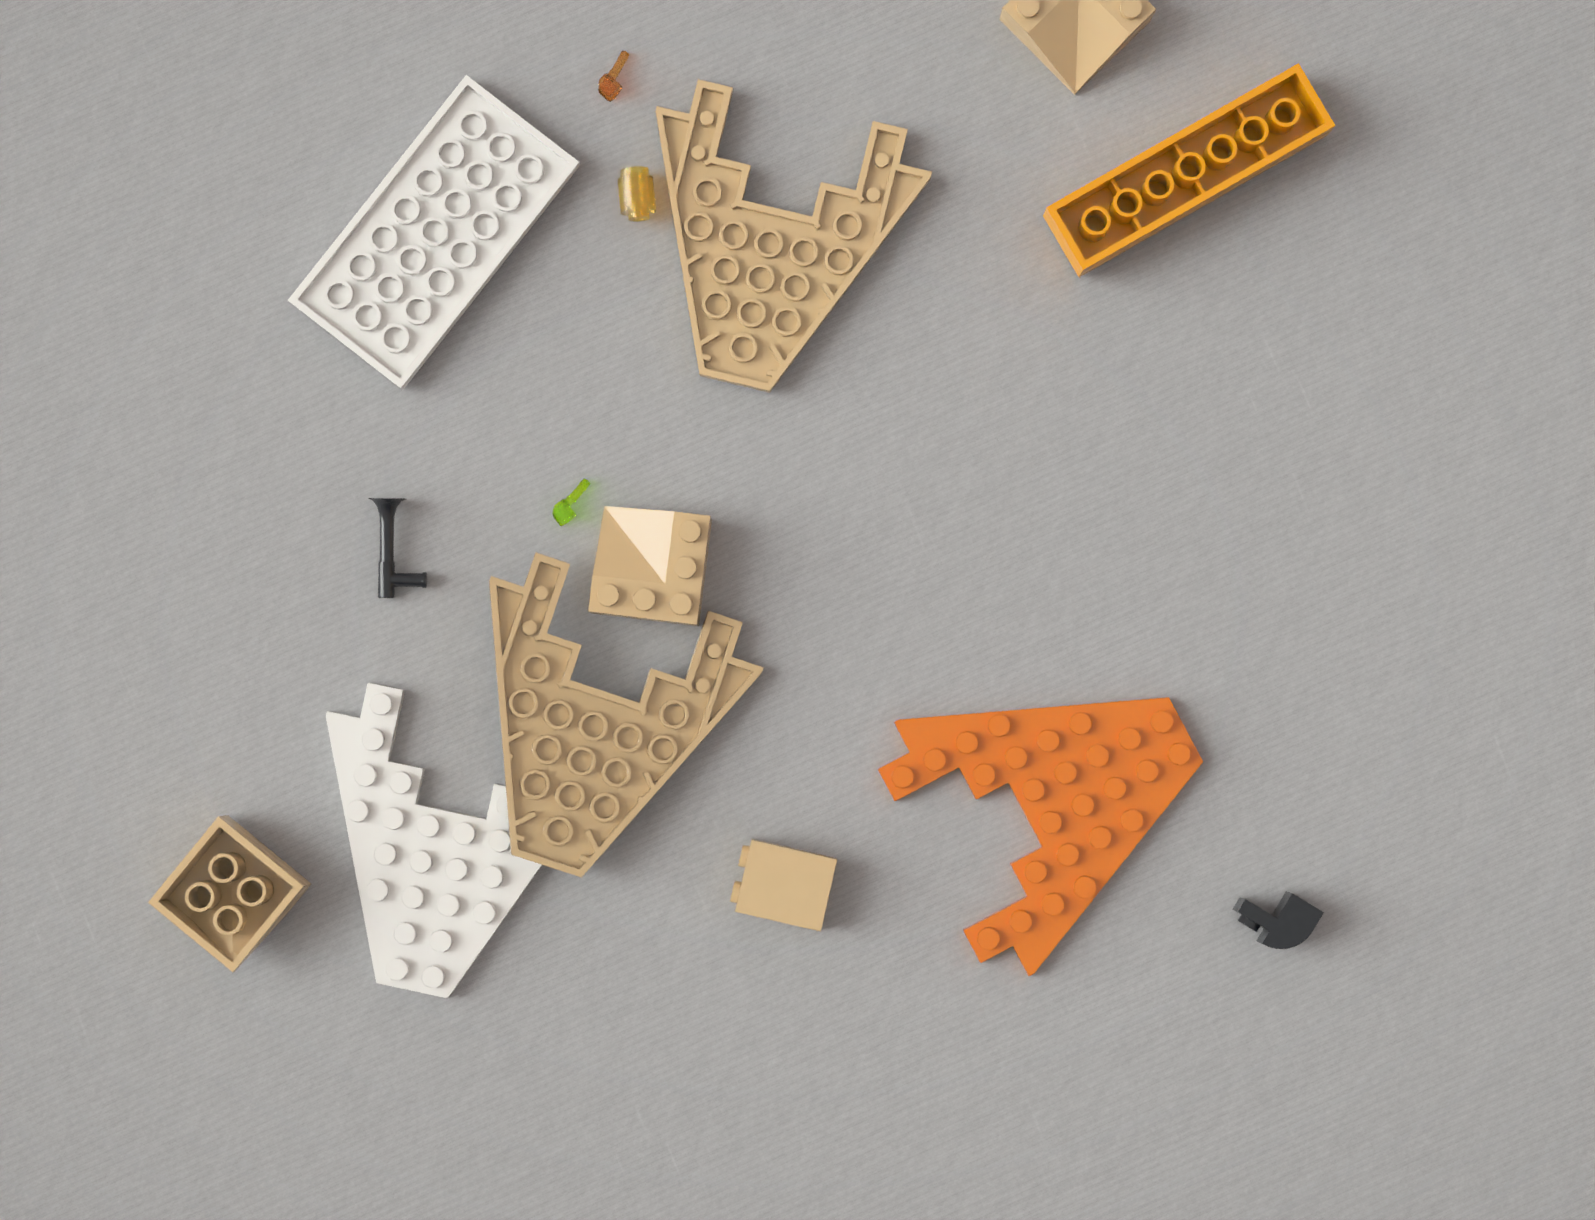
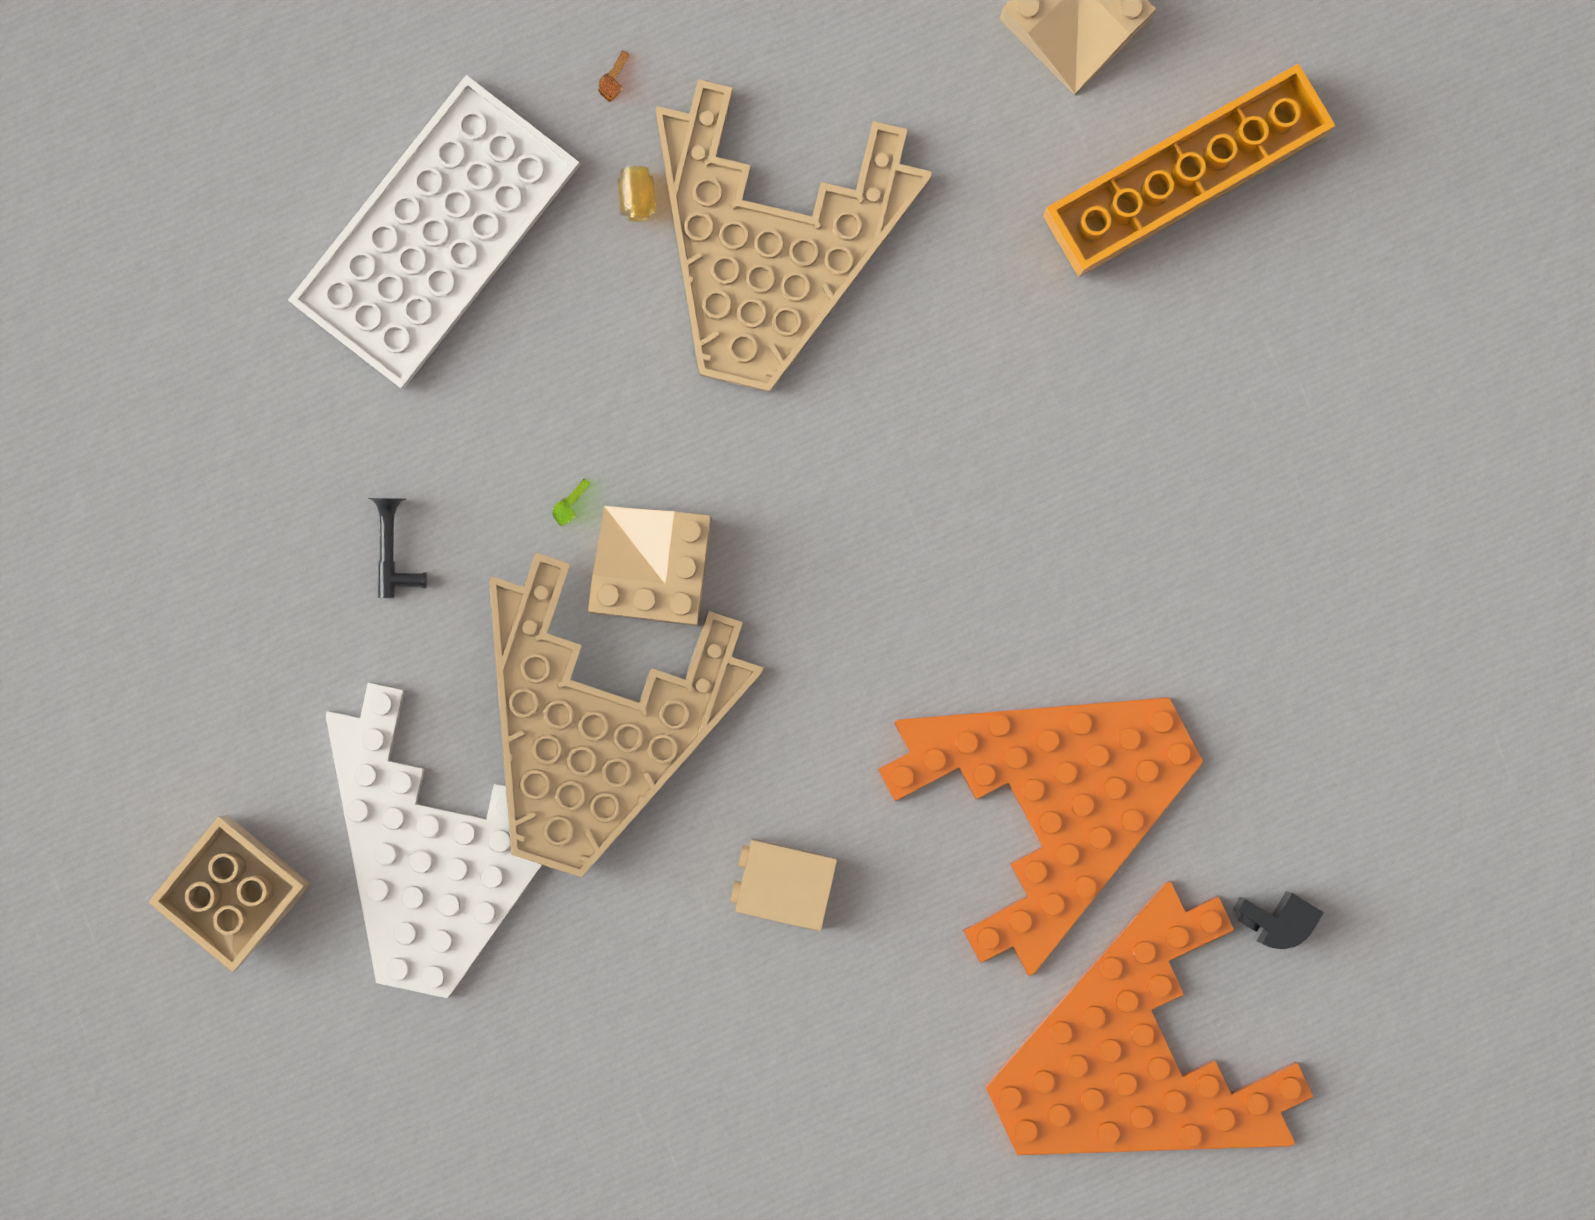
none -> orange wing [985,881,1314,1155]

